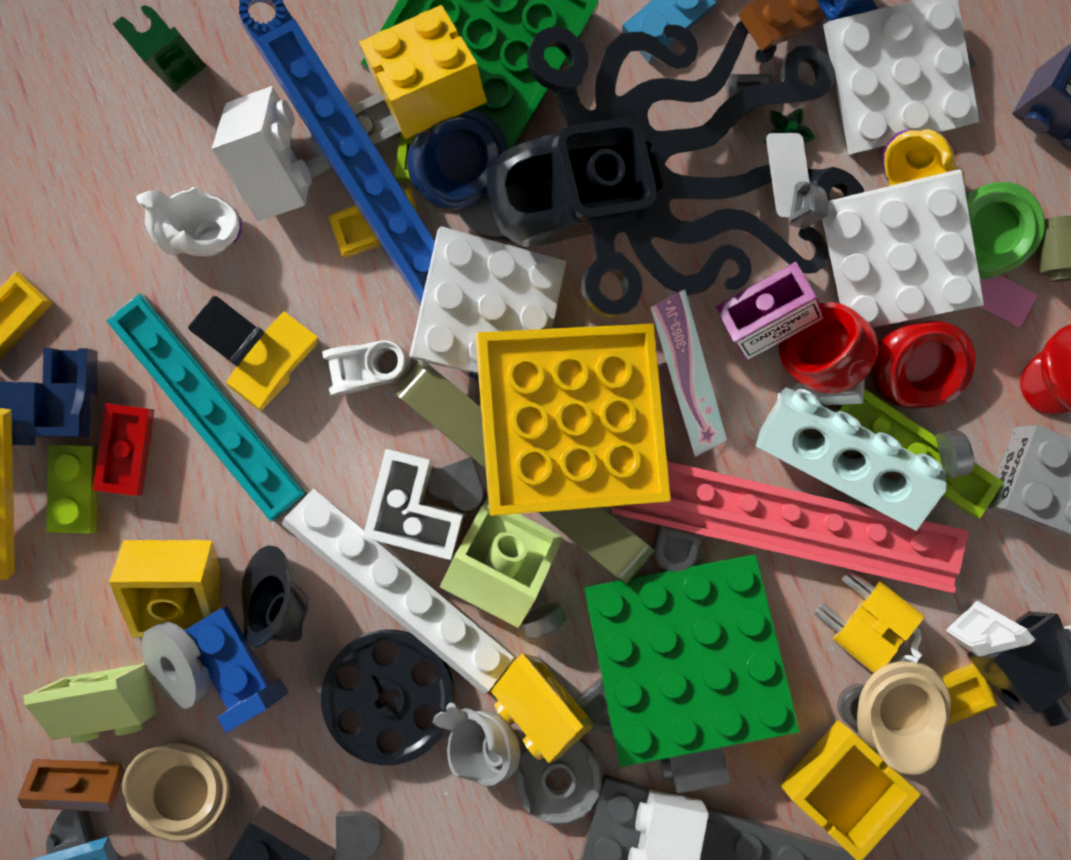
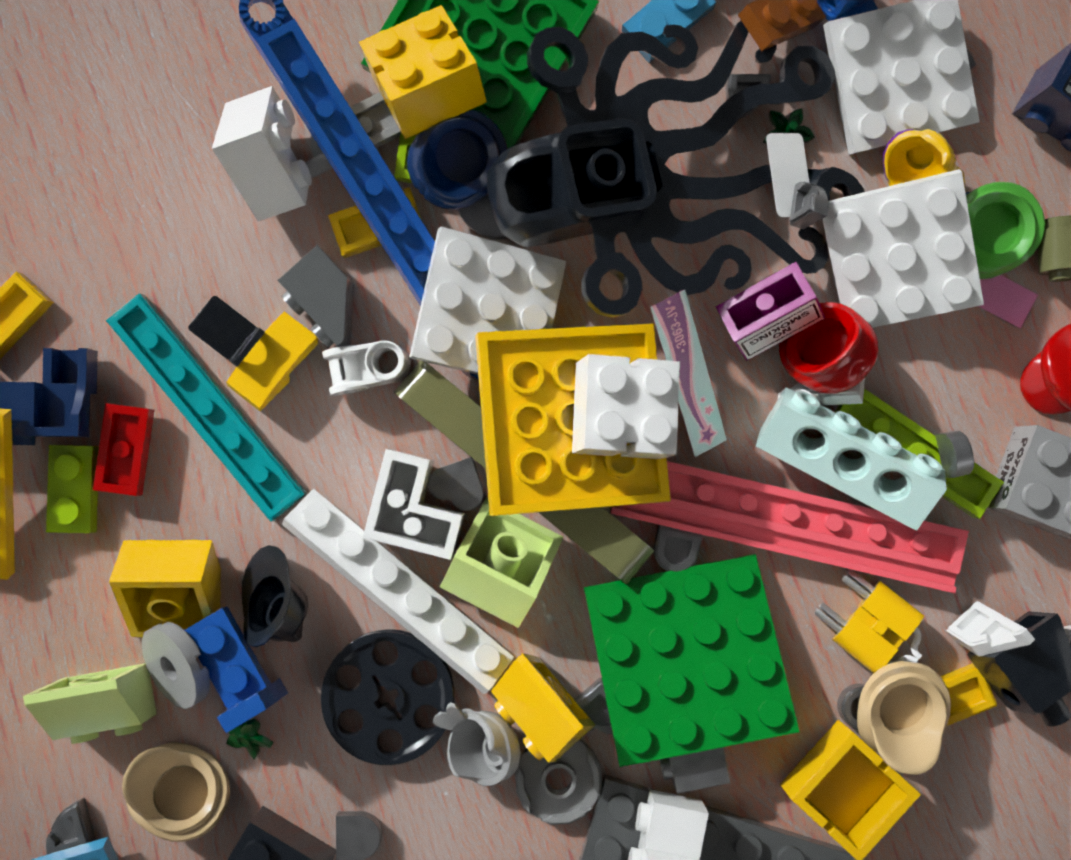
dark orange plate [17,759,125,812] -> none
dark green hinge [113,5,206,93] -> none
white hair [137,187,242,257] -> none
flat silver tile [521,603,566,639] -> none
red piece [873,321,976,408] -> none
none -> dark green plant [226,719,274,760]
none -> dark grey slope [278,245,354,348]
none -> white piece [572,354,680,459]

